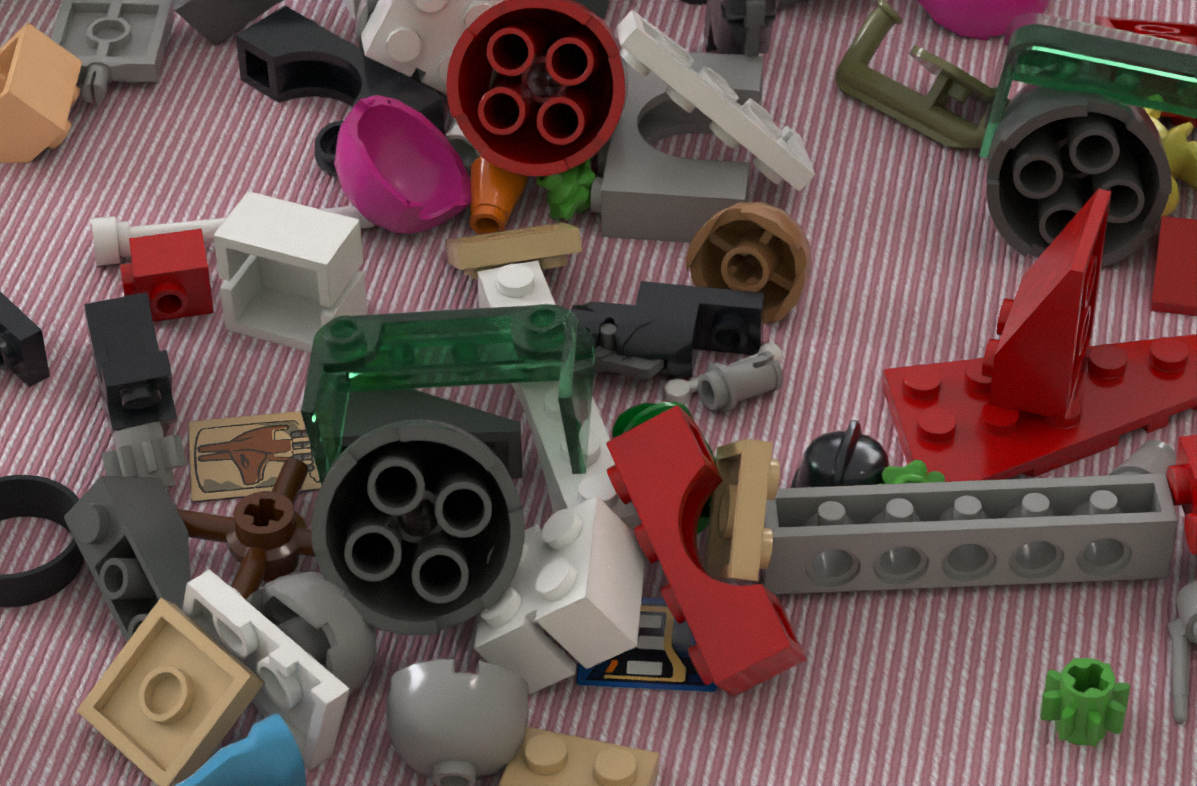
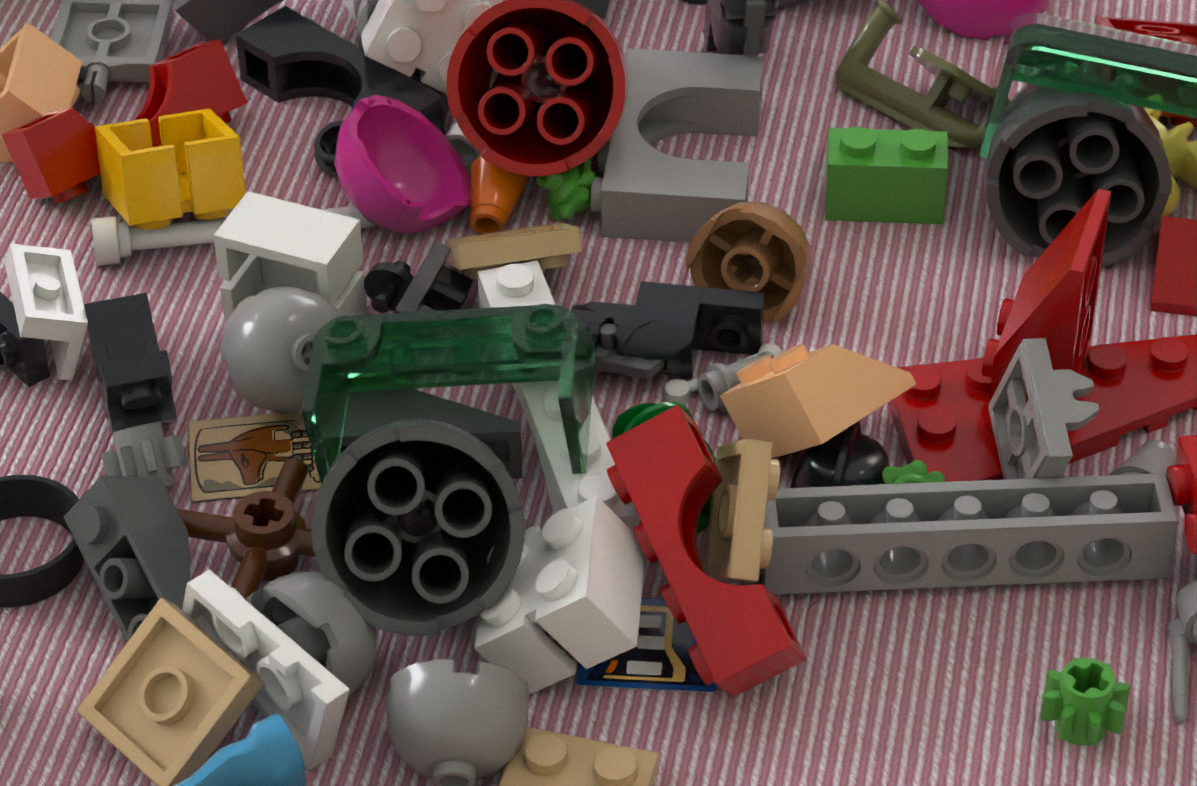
red brick [120,228,214,322] -> none
white wing [616,10,815,192] -> none
none -> red arch [2,39,247,204]
none -> white panel [5,243,88,381]
none -> yellow piece [95,108,246,230]
none -> light grey cylinder [220,286,353,414]
none -> black hips [364,241,474,356]
none -> light nougat slope [719,343,916,459]
none -> bright green slope [825,127,948,224]
none -> light grey piece [988,338,1100,480]

